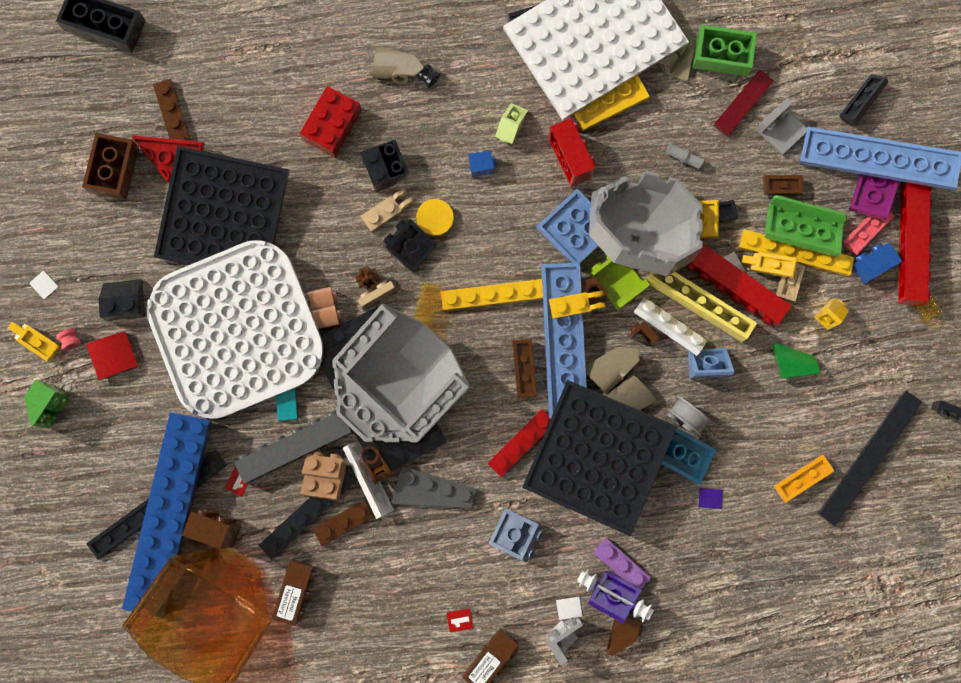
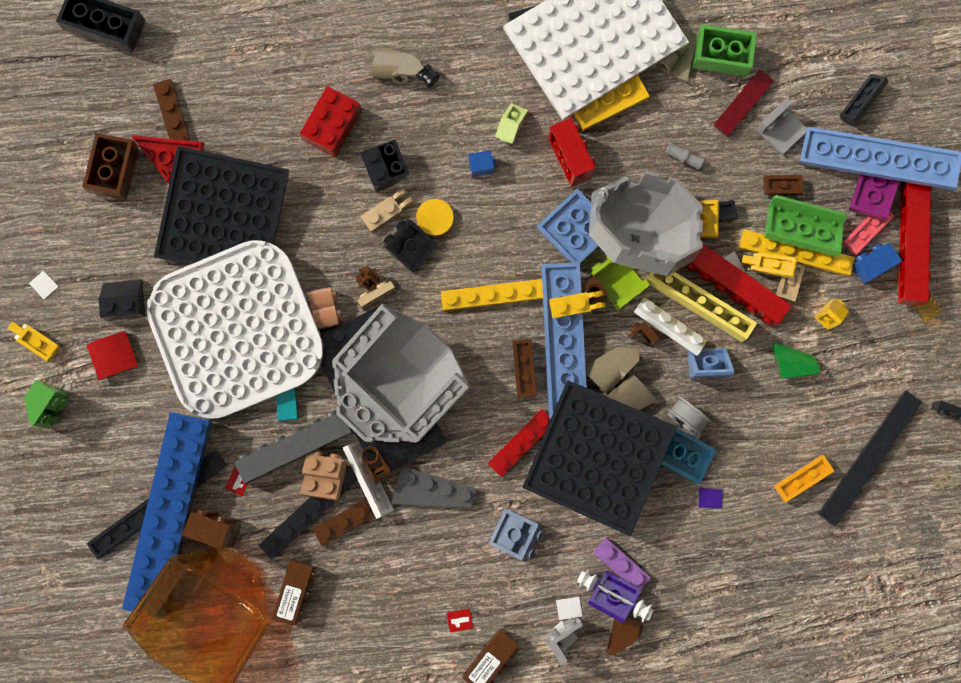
coral wheel [56,328,81,351] -> none
clear yellow plate [414,282,442,329] -> none

